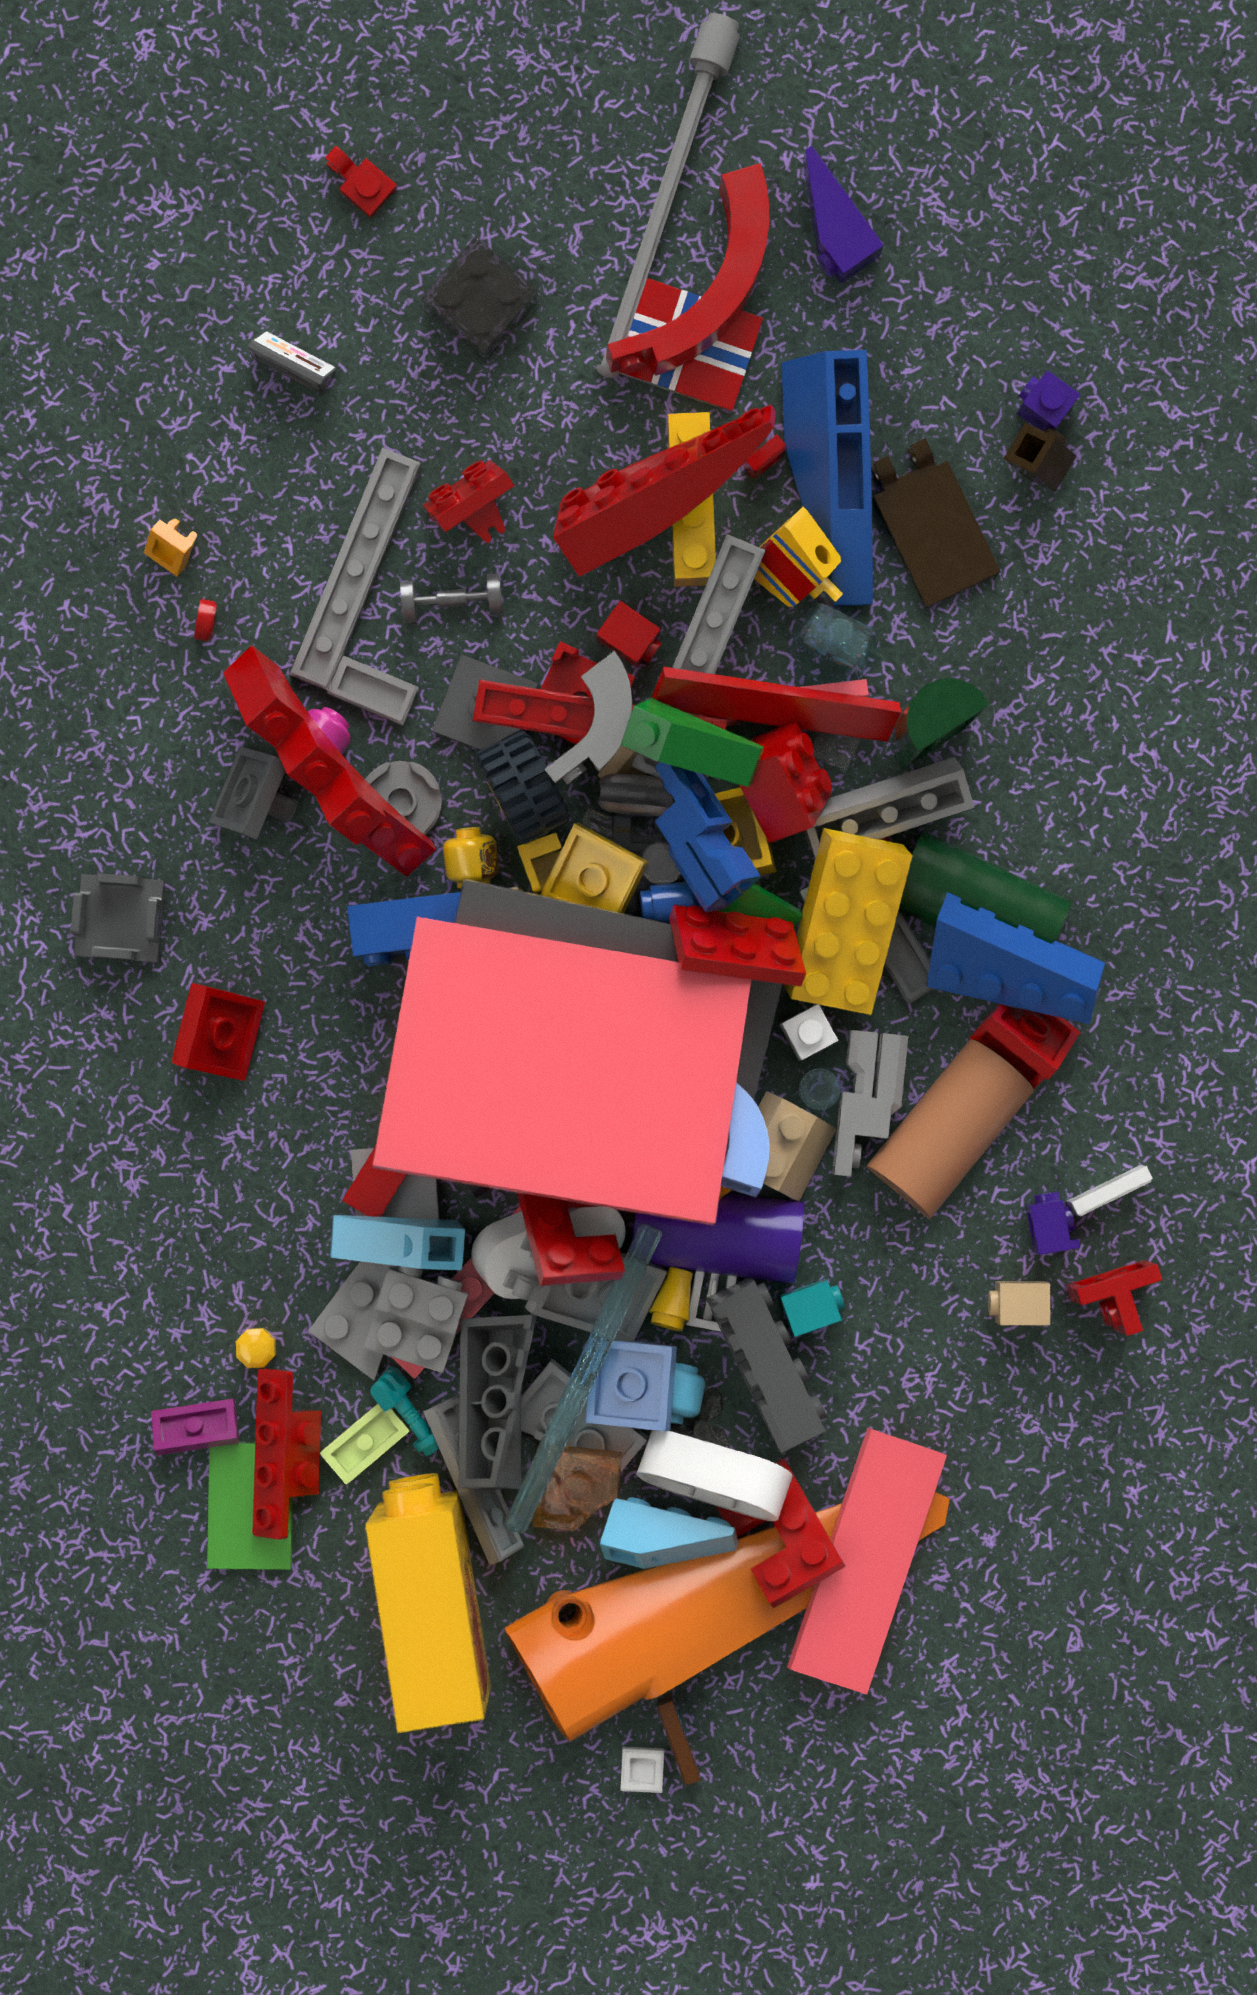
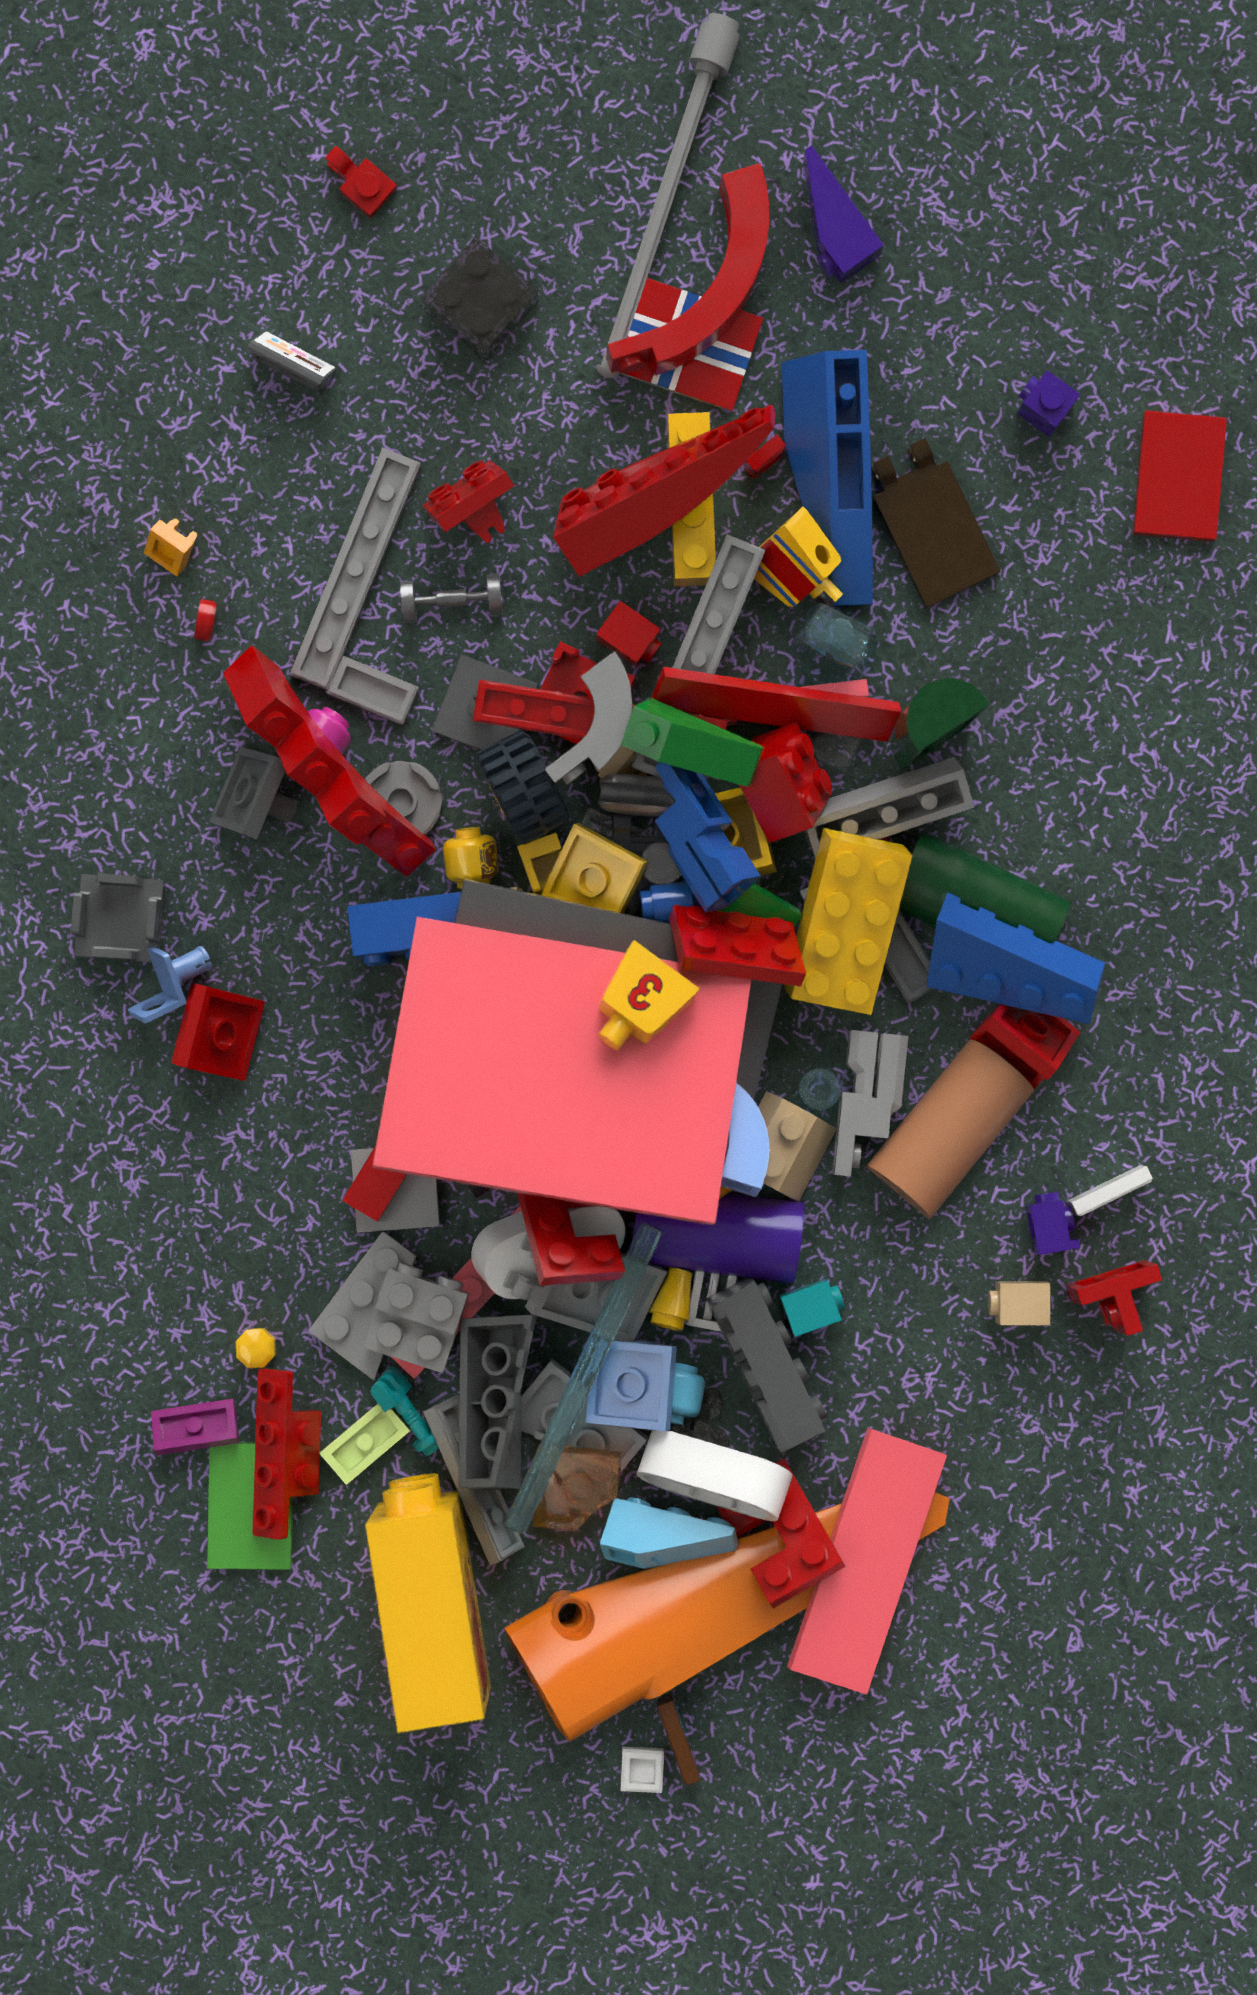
medium azure slope [330,1215,465,1270] -> none
white brick [780,1004,838,1061] -> none
dark brown brick [1004,423,1077,492] -> none
none -> medium blue bracket [128,946,212,1023]
none -> yellow torso [598,940,699,1050]
none -> red tile [1132,410,1227,542]

